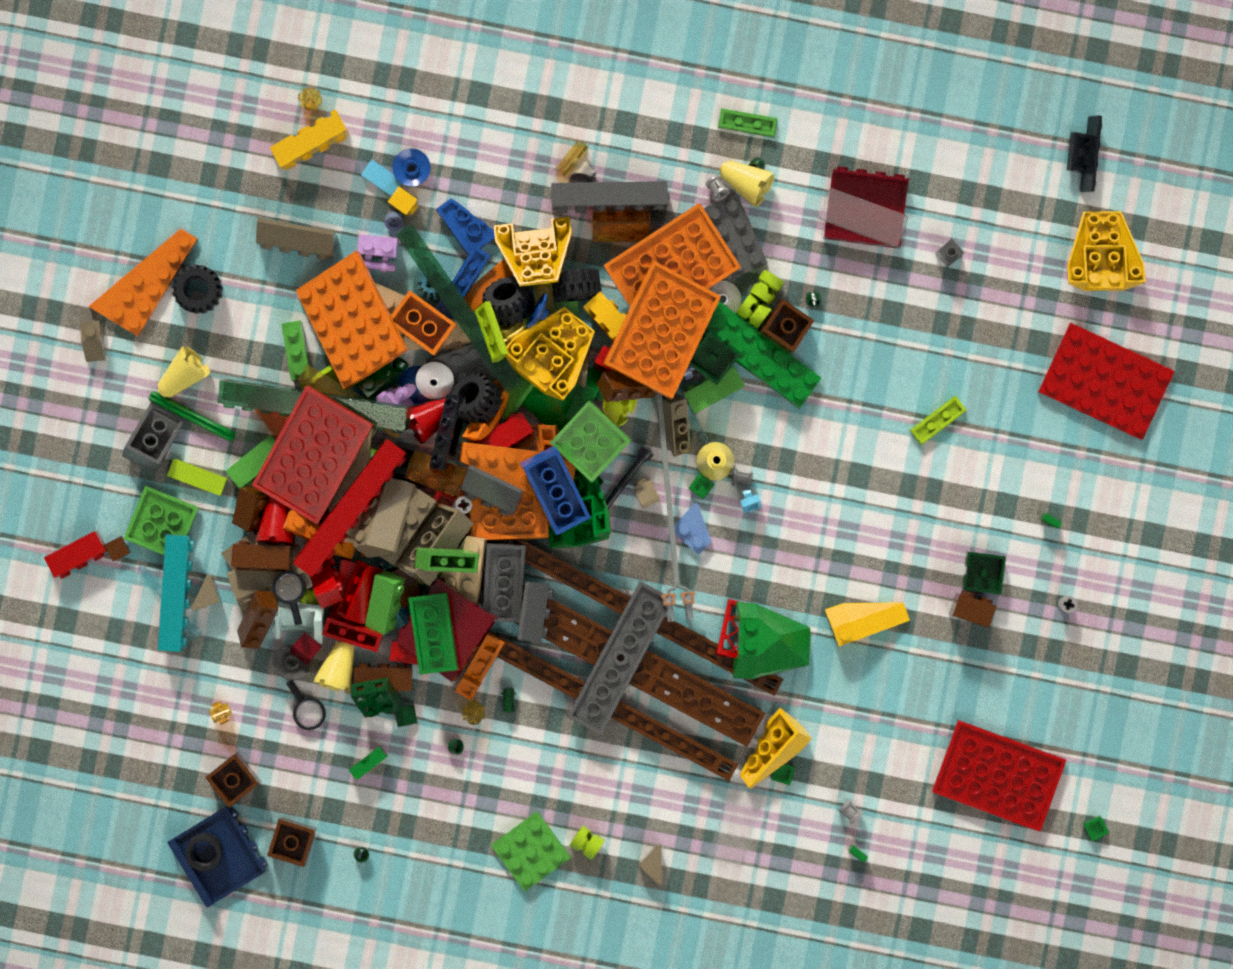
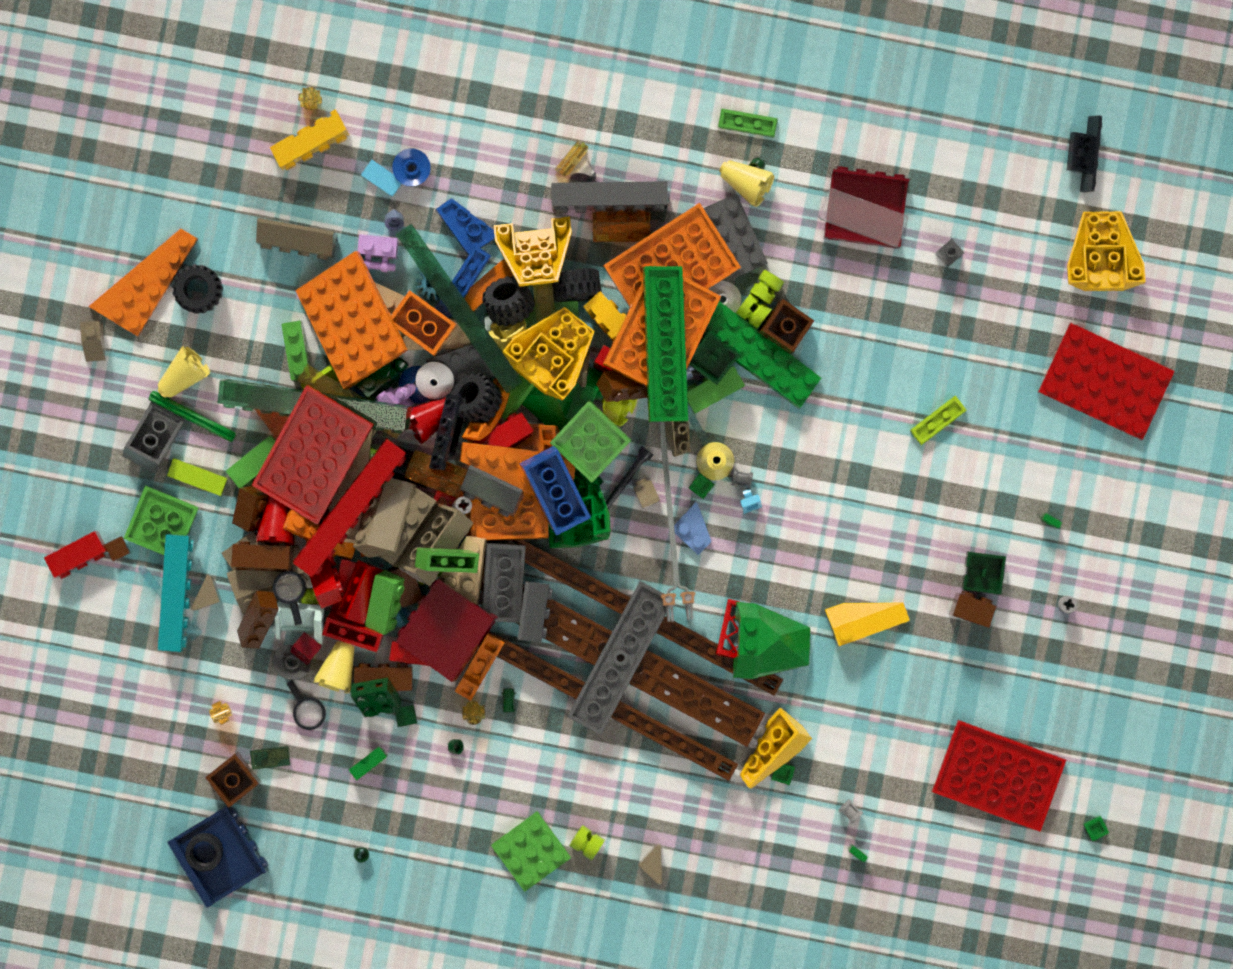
reddish brown brick [267,817,317,867] -> none
yellow brick [388,187,419,217] -> none
green plate [408,592,459,675] -> none
lime tile [475,301,508,363] -> none
blue dish [527,293,549,328] -> none
light grey bush [706,175,730,201] -> none
dark green hinge [806,290,822,307] -> none
none -> clear green tile [250,746,291,770]
none -> green plate [643,266,688,422]

